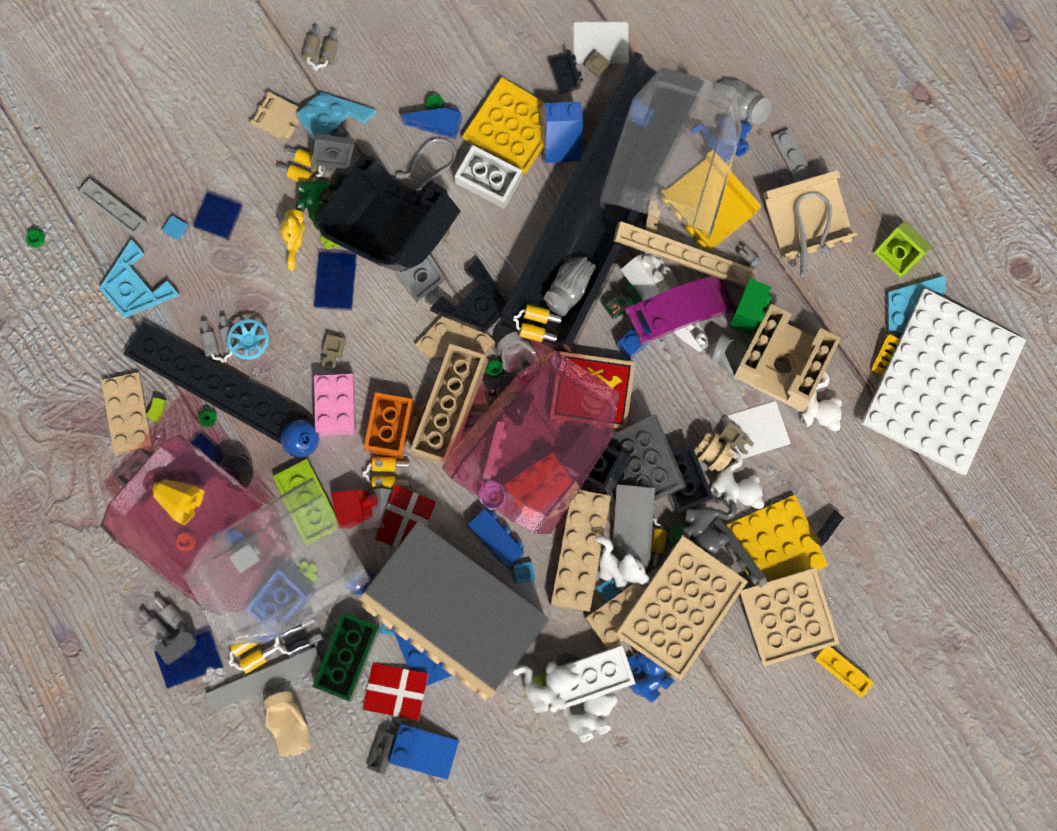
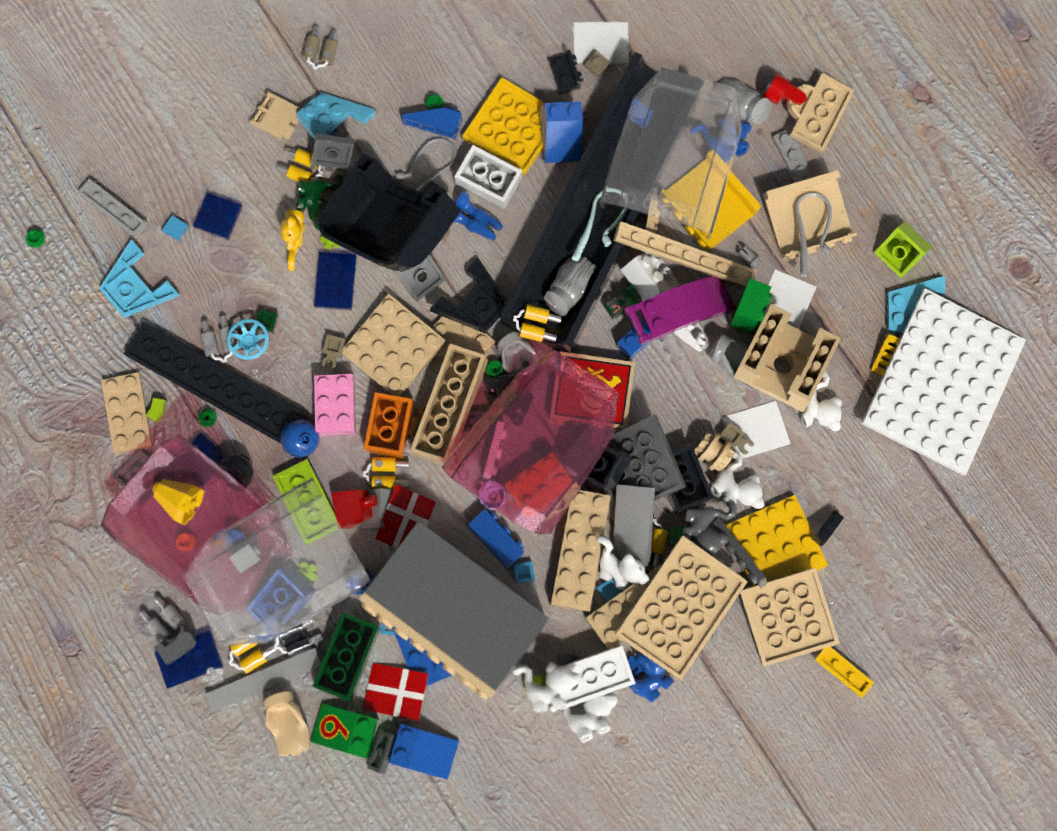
none -> dark green plate [256,309,279,333]
none -> green slope [311,703,379,759]
none -> tan plate [342,293,447,397]
none -> blue piece [453,191,503,241]
none -> light aqua piece [572,188,629,261]
none -> white sticker [761,269,817,329]
none -> tan plate [762,73,855,154]

